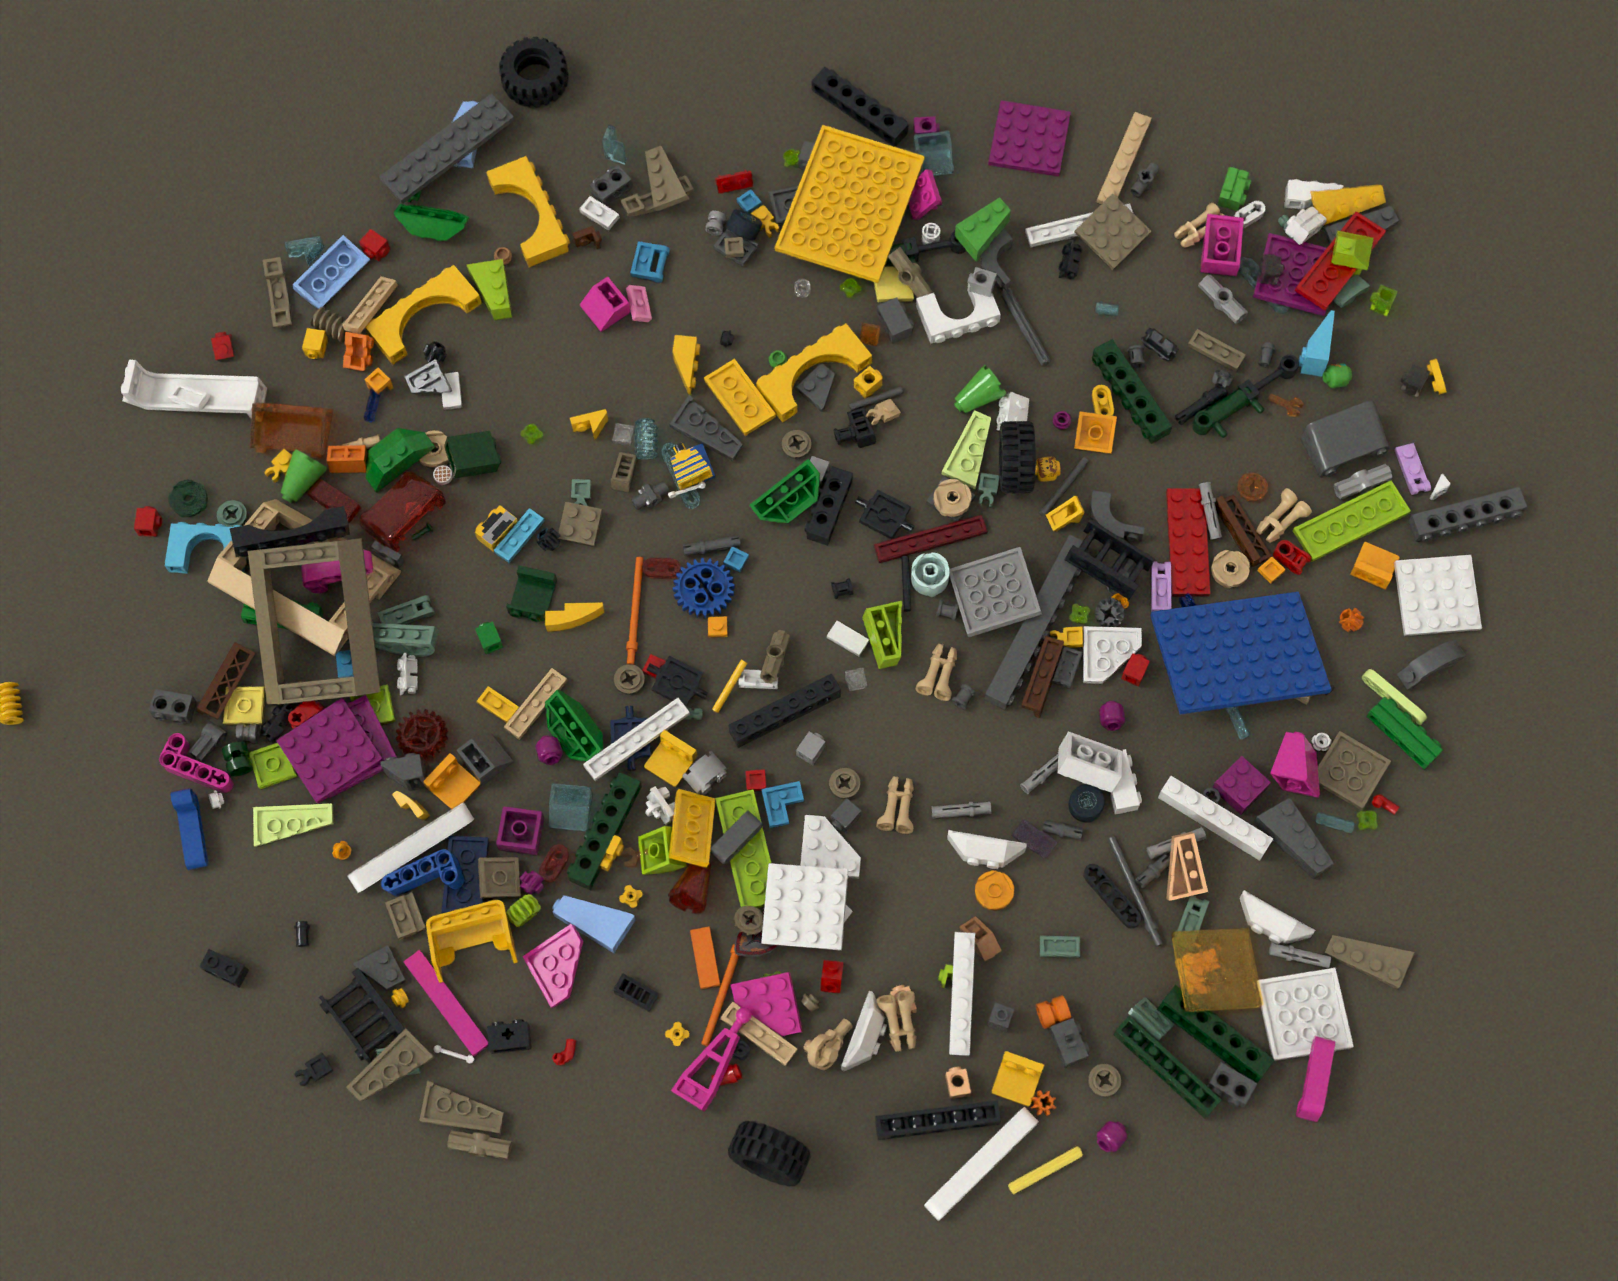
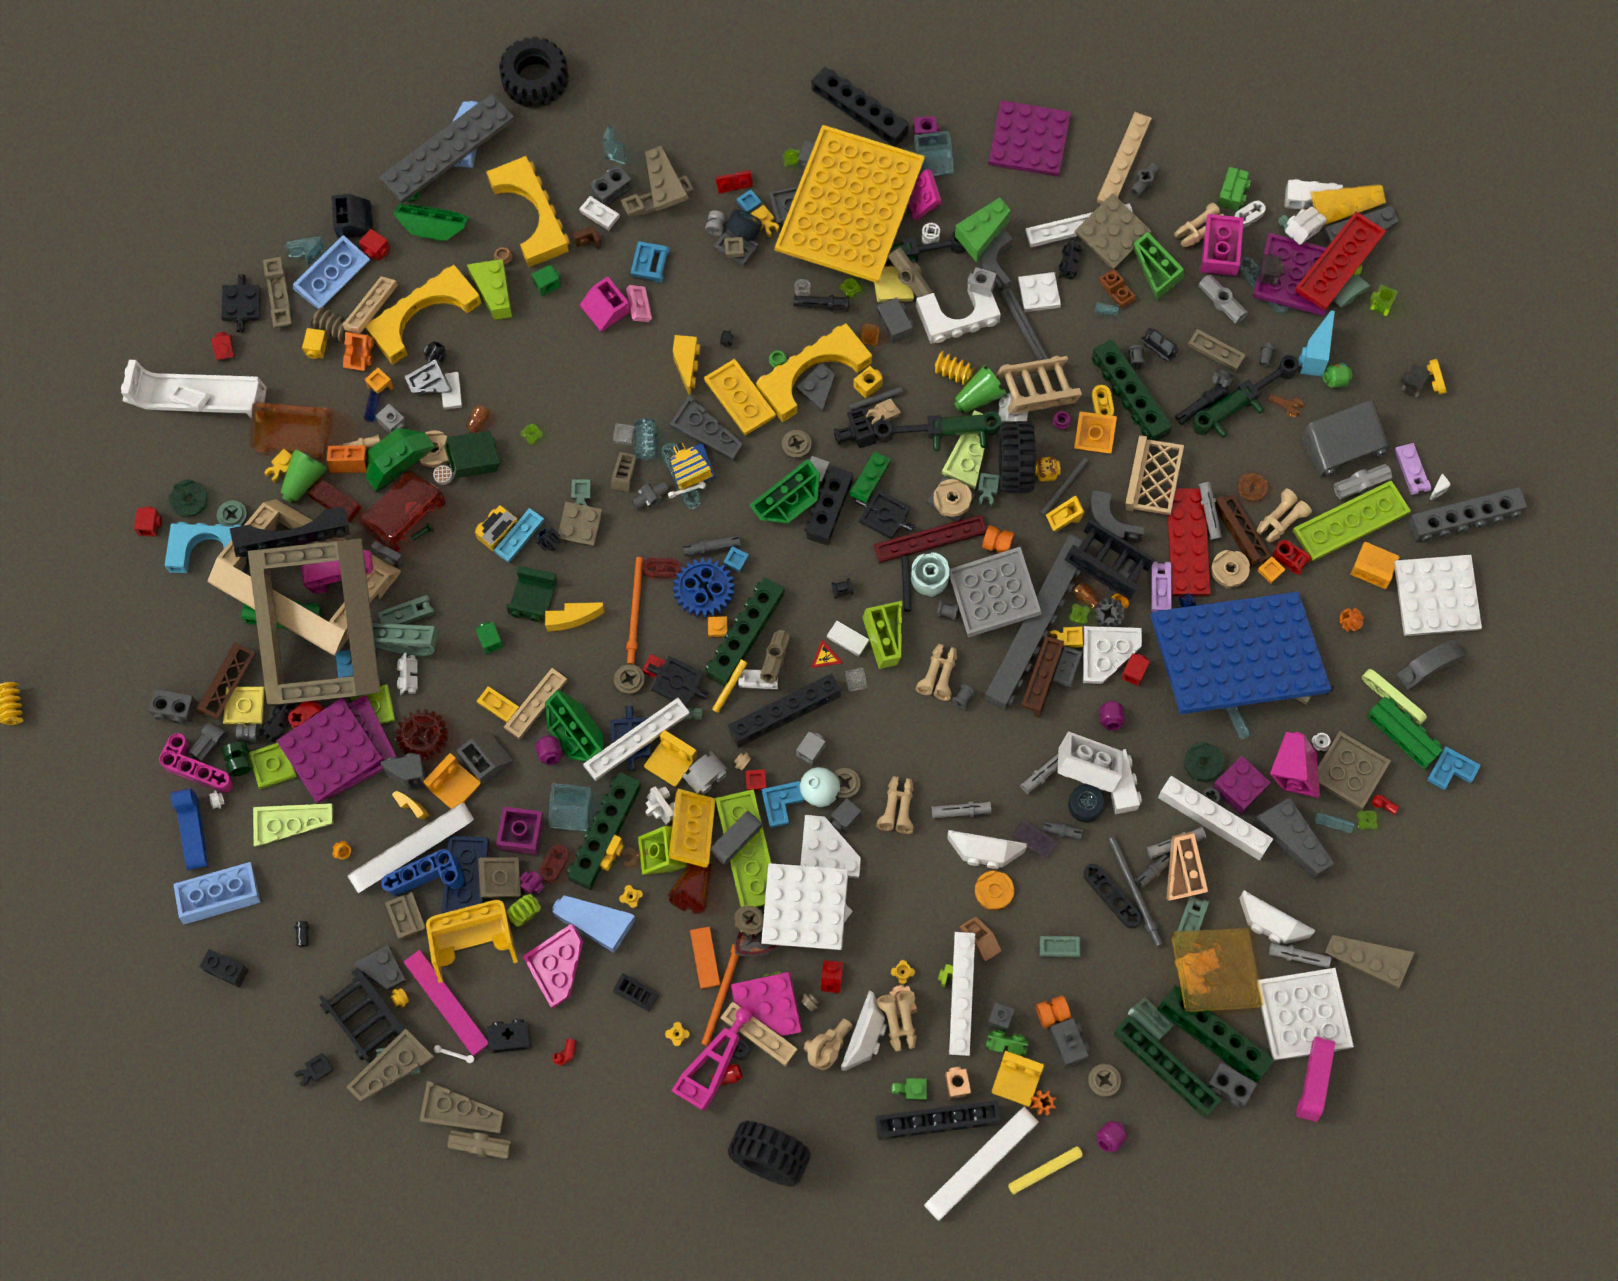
yellow slope [570,409,608,440] -> none
lime slope [1331,230,1373,270] -> none
none -> light blue slope [173,862,261,925]
none -> black plate [222,274,260,333]
none -> black slope [331,194,373,238]
none -> light grey brick [376,404,407,434]
none -> clear orange cone [466,404,490,433]
none -> green brick [531,264,562,296]
none -> dark green brick [705,577,785,687]
none -> tan plate [734,752,751,771]
none -> black pin [793,295,849,312]
none -> light aqua cylinder [800,767,840,808]
none -> sticker [811,640,843,668]
none -> green plate [850,451,891,503]
none -> dark green piece [874,412,1001,451]
none -> yellow plate [891,960,915,984]
none -> bright green plate [891,1078,927,1101]
none -> yellow piece [935,351,976,386]
none -> orange wheel [982,525,1015,553]
none -> bright green hinge [986,1030,1028,1056]
none -> tan fence [995,356,1082,415]
none -> white plate [1018,272,1061,313]
none -> clear orange cone [1072,581,1100,609]
none -> dark orange slope [1099,269,1136,309]
none -> tan fence [1126,436,1184,515]
none -> bright green wedge [1134,232,1184,301]
none -> clear green plate [1184,742,1224,782]
none -> dark azure plate [1427,746,1481,790]

